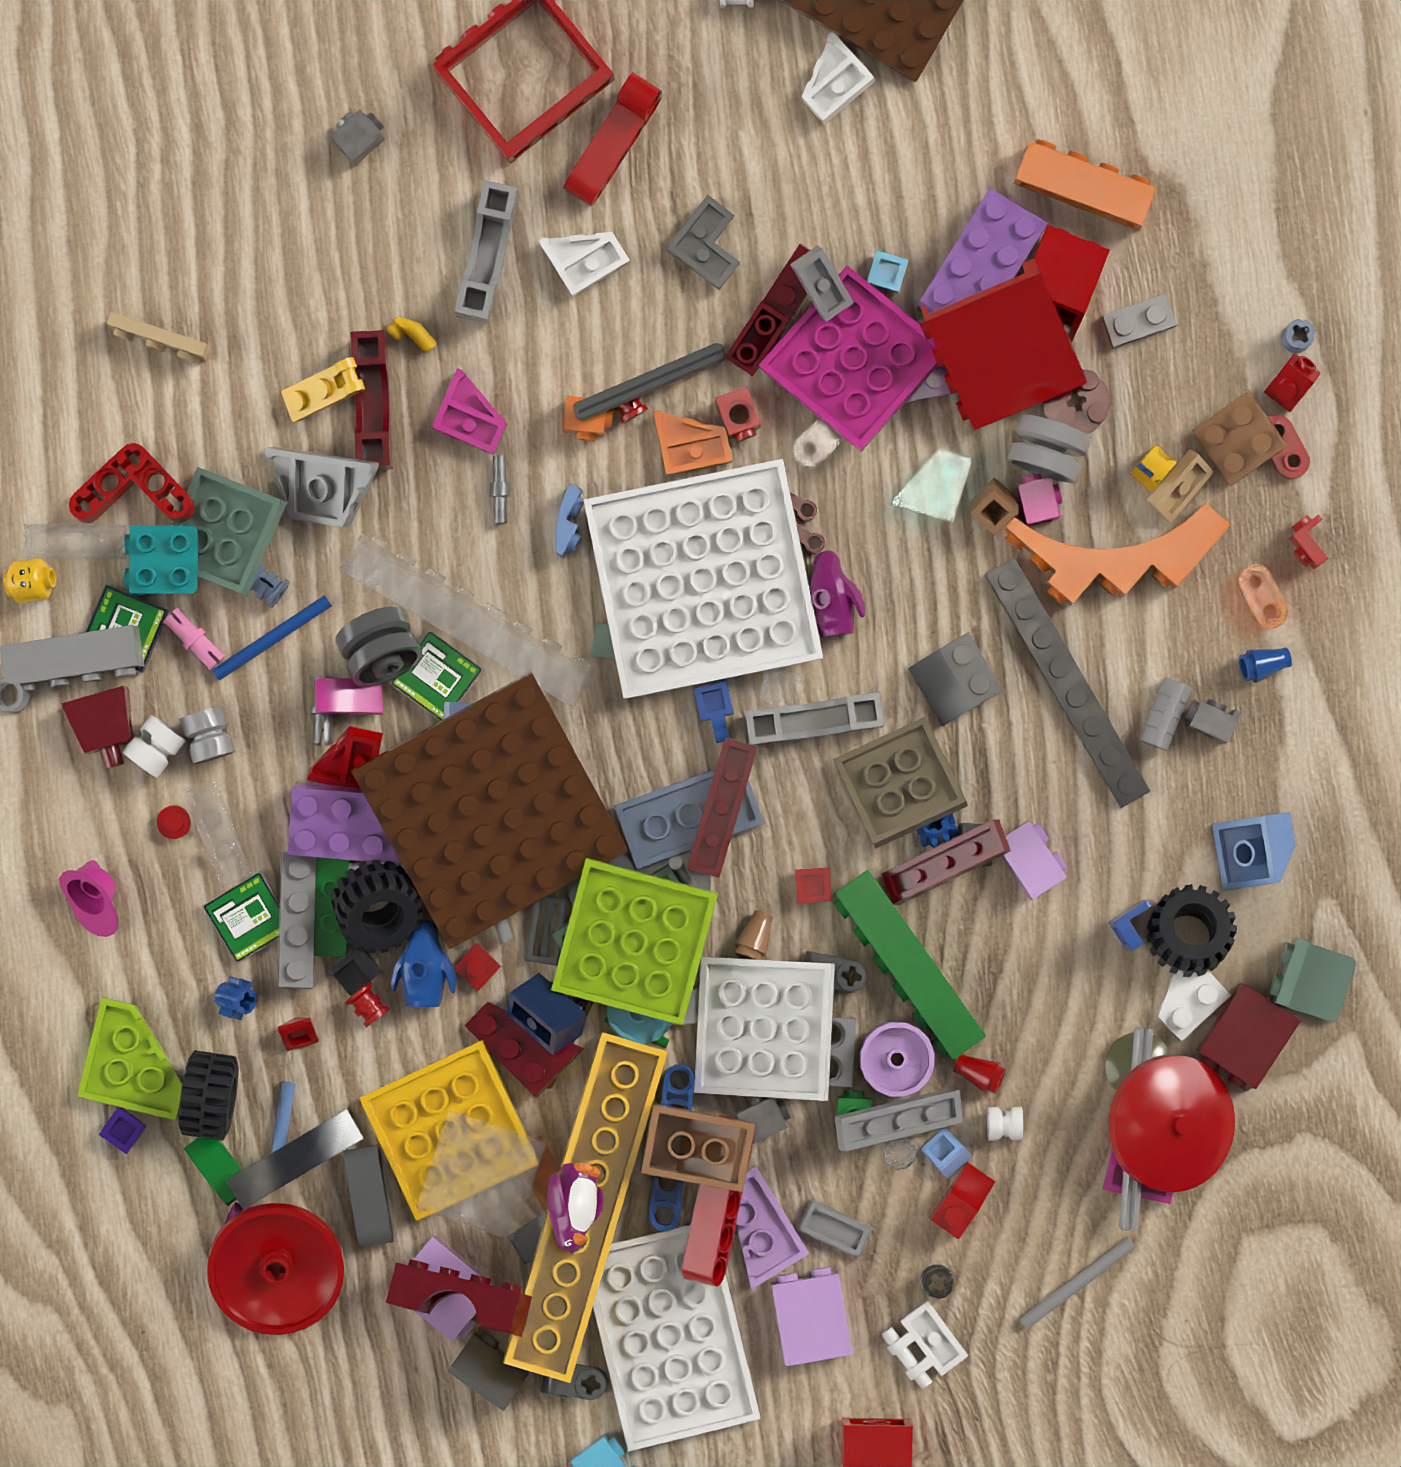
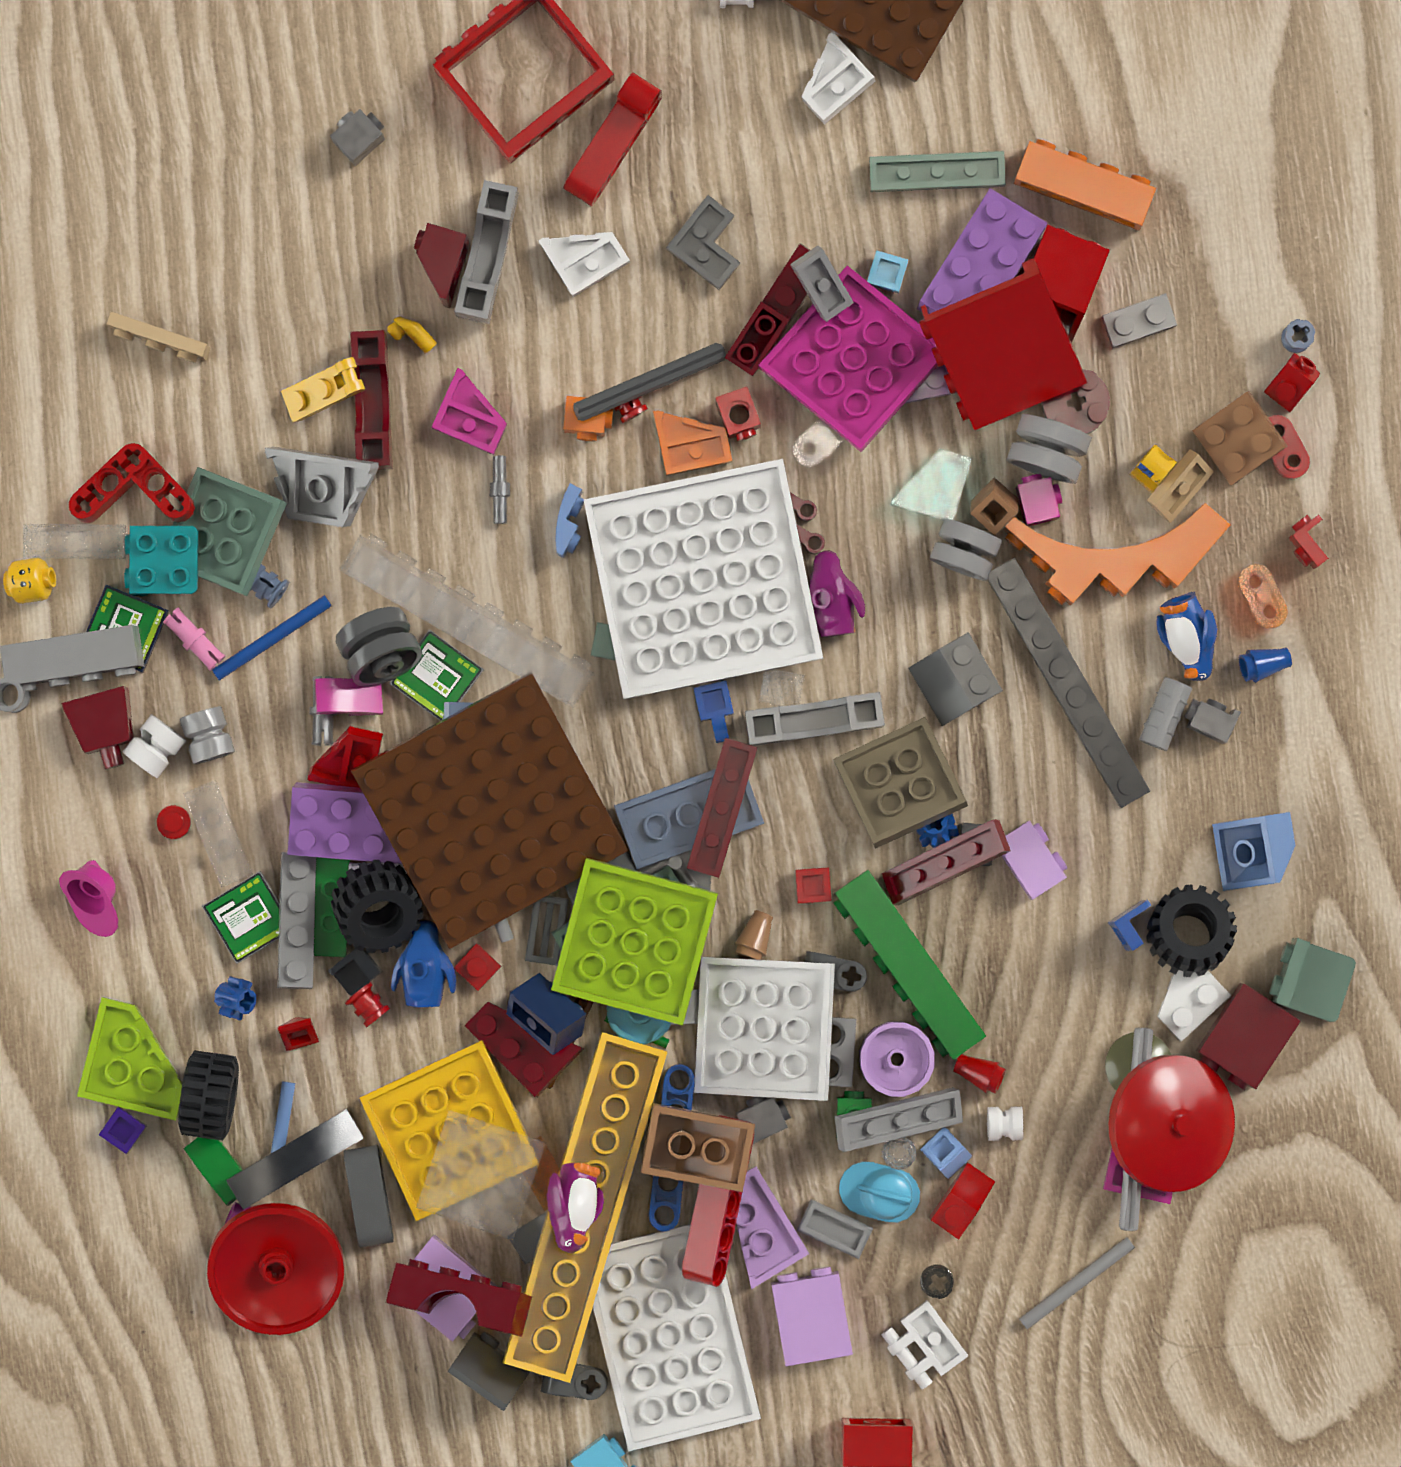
none -> dark red slope [414,222,470,308]
none -> medium azure piece [839,1162,920,1223]
none -> sand green plate [869,151,1006,192]
none -> light grey wheel [929,519,1002,581]
none -> animal [1156,592,1217,681]

